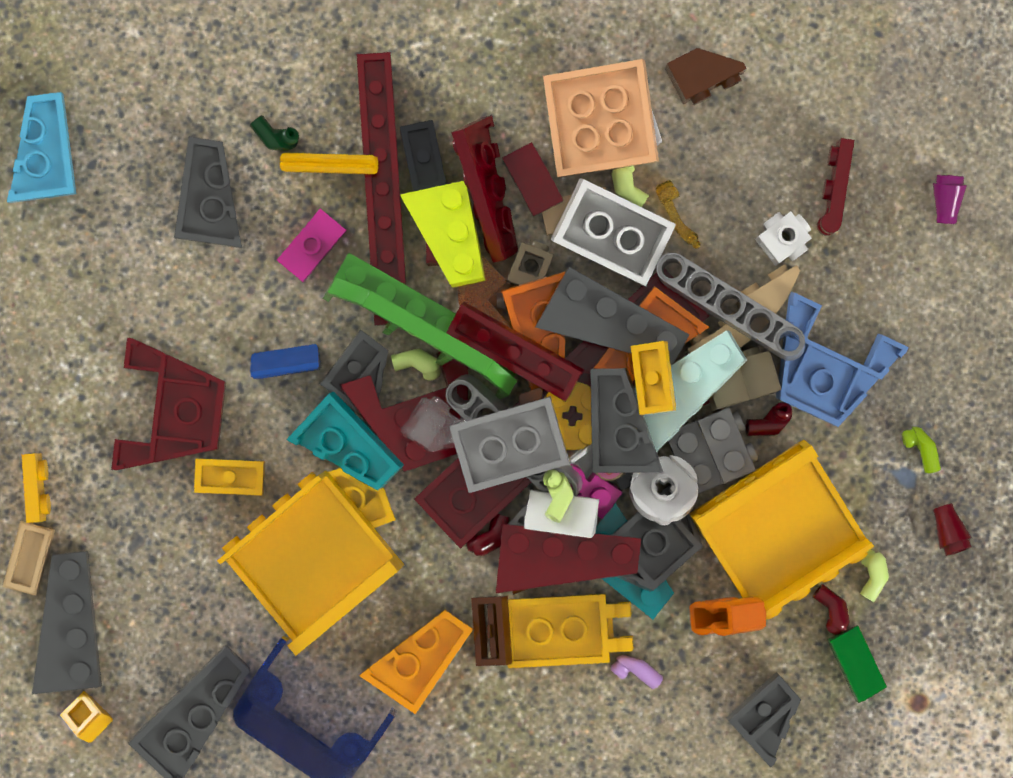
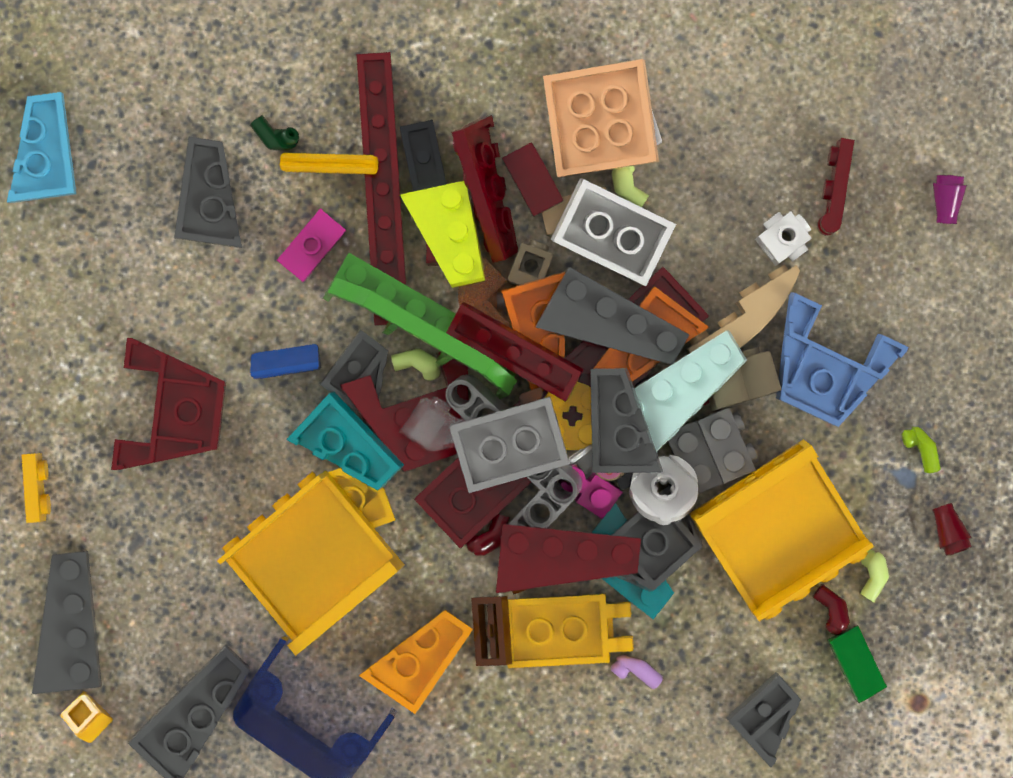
tan tile [2,521,55,596] -> none
yellow plate [194,458,265,496] -> none
white slope [524,490,599,538] -> none
yellowish green arm [543,469,573,523] -> none
yellow plate [631,341,676,415] -> none
clear yellow piece [656,180,701,249] -> none
light grey beam [656,253,805,361] -> none
reddish brown slope [665,48,747,105] -> none
orange brick [689,597,766,636] -> none
dark red arm [745,402,792,436] -> none

